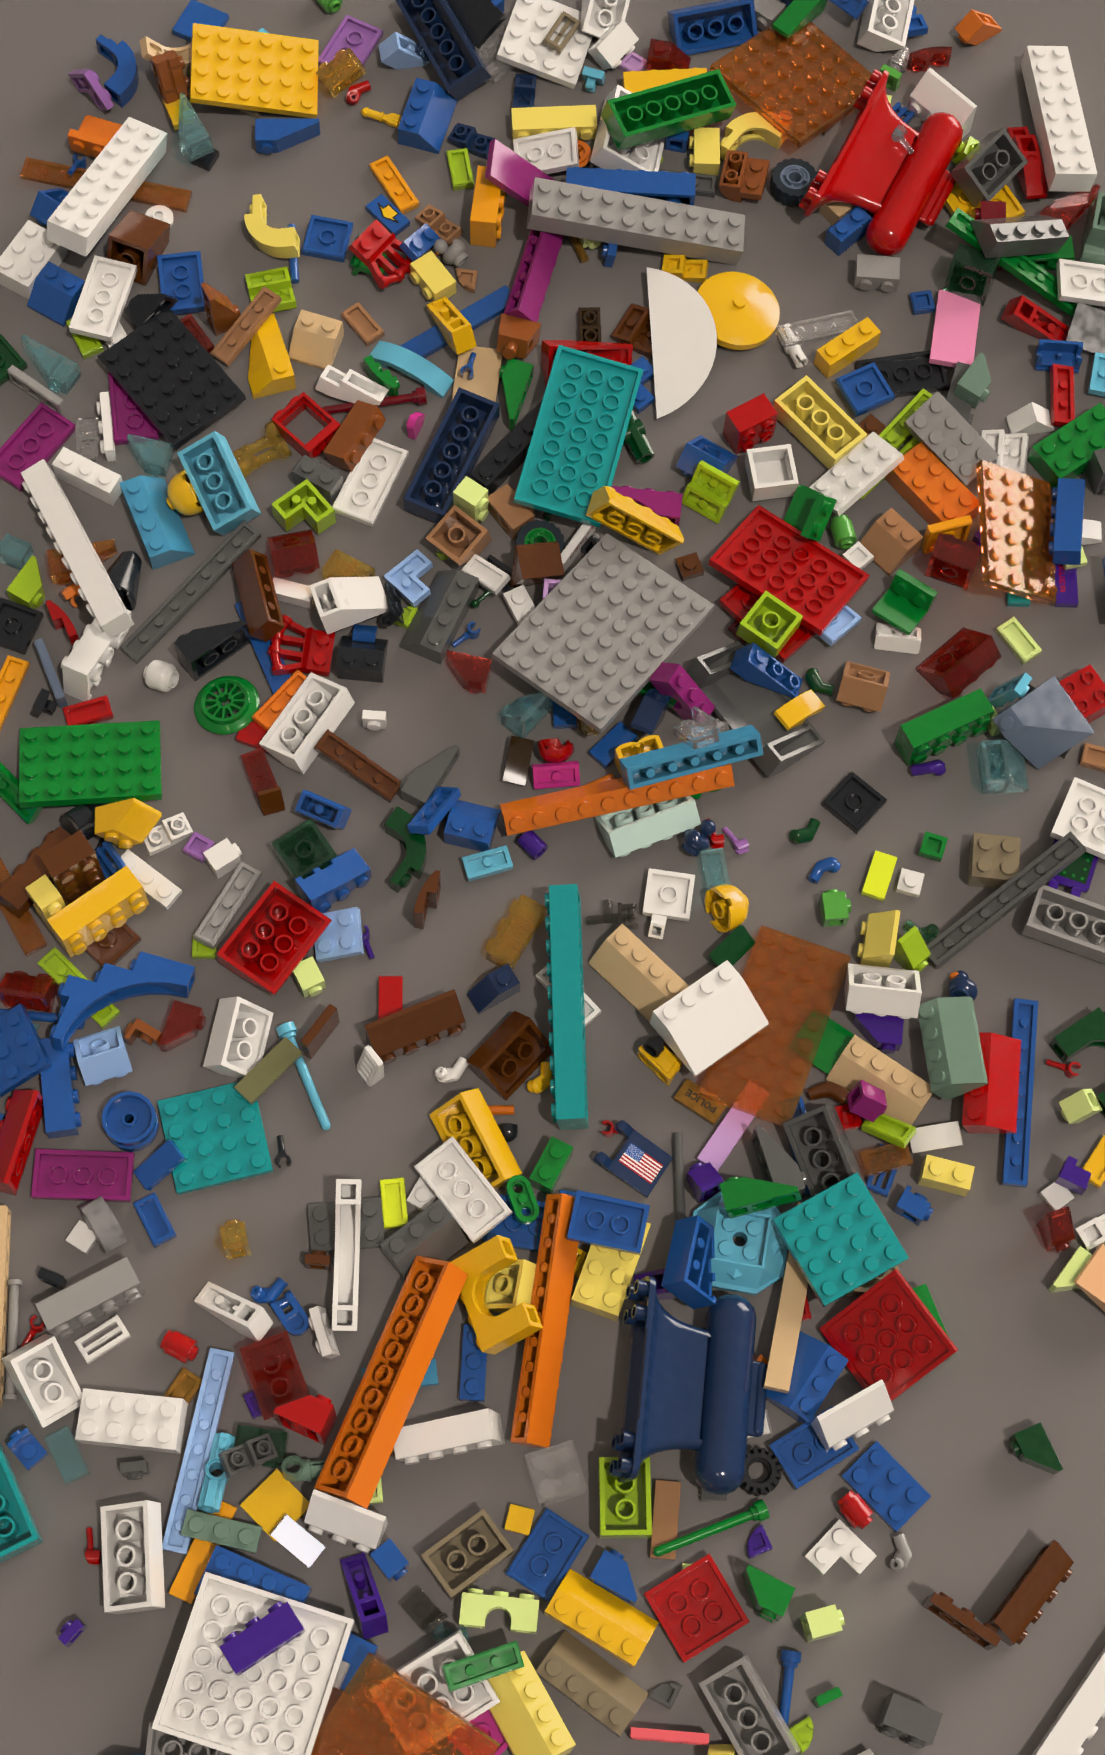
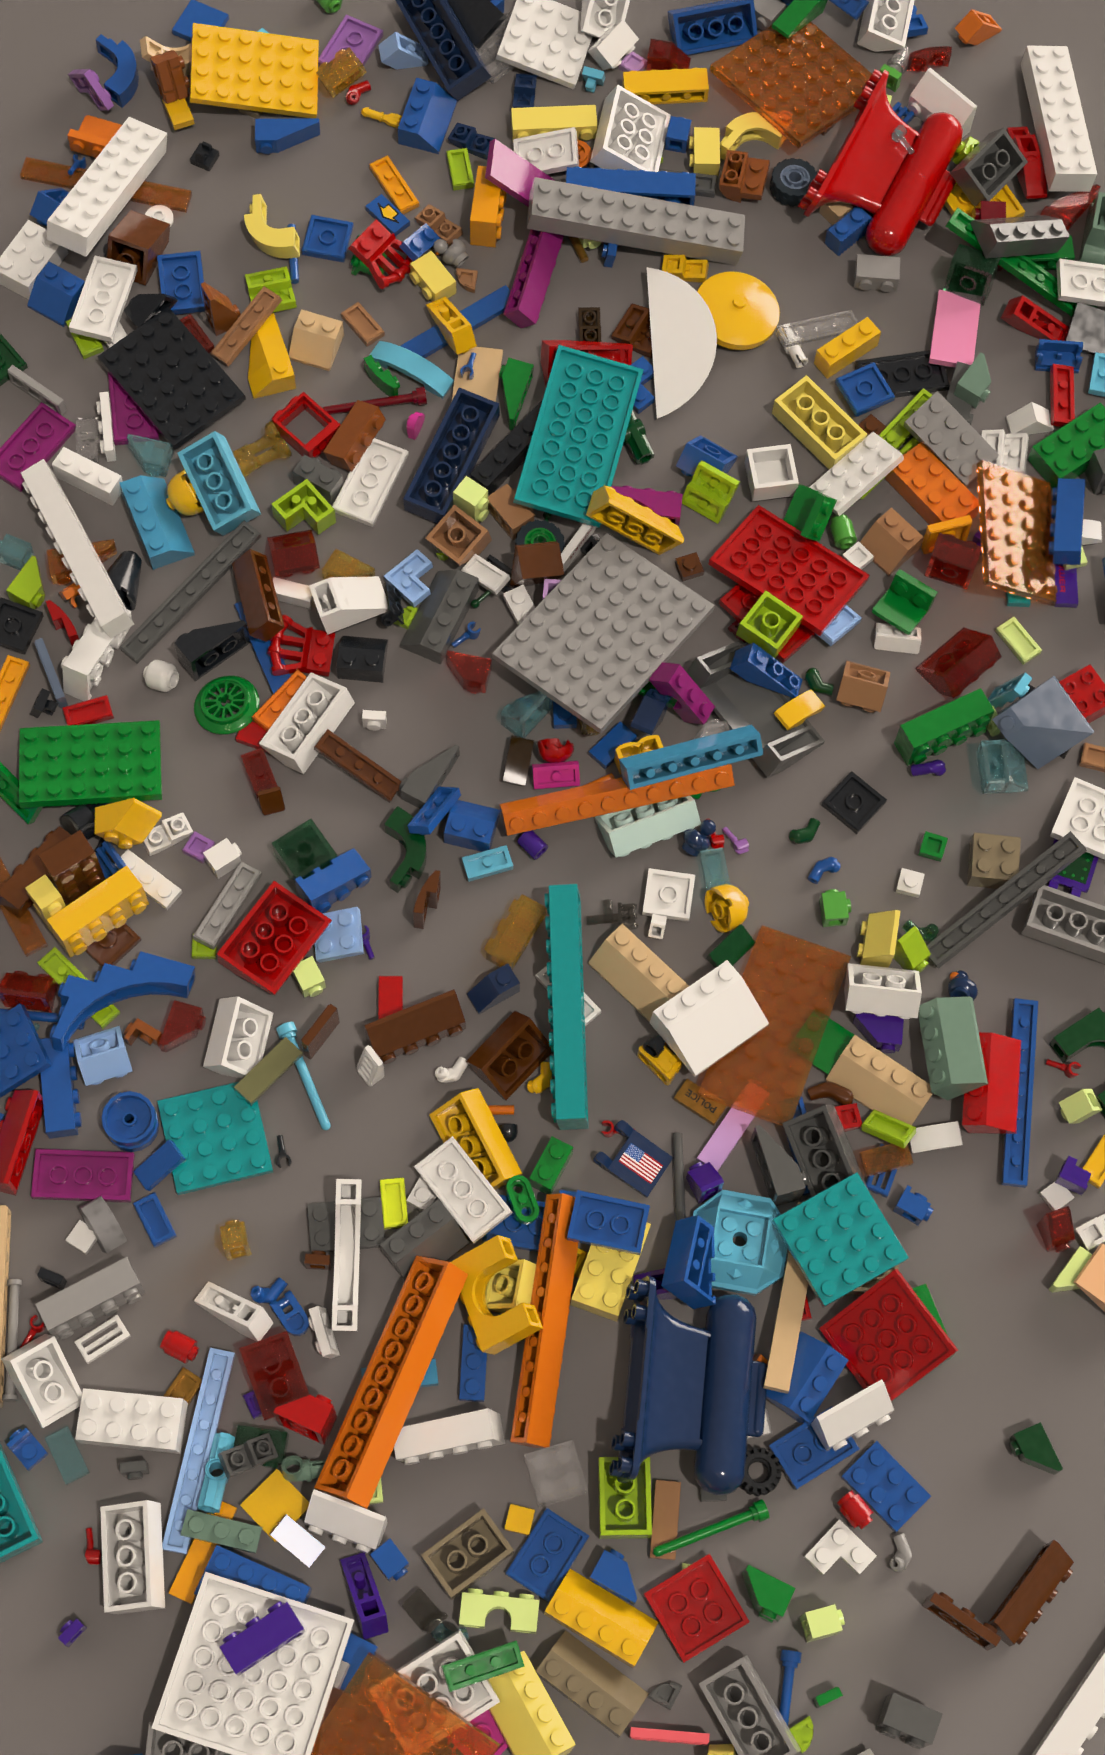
clear light blue slope [21,334,81,395] -> none
clear light blue slope [178,92,214,162] -> none
blue brick [295,790,352,830] -> none
white slope [315,365,389,405] -> none
blue tile [352,624,378,643] -> none
dark orange torso [496,313,542,359] -> none
dark tan tile [542,11,581,55] -> none
green brick [601,69,737,151] -> none
clear bracket [672,706,720,749] -> none
green slope [719,1177,802,1219] -> none
red brick [723,393,778,454] -> none
dark purple tile [747,1524,773,1559] -> none
magenta brick [847,1080,887,1122] -> none
neon yellow tile [861,850,898,901] -> none
blue tile [909,290,935,315] -> none
light yellow brick [918,1154,975,1196] -> none

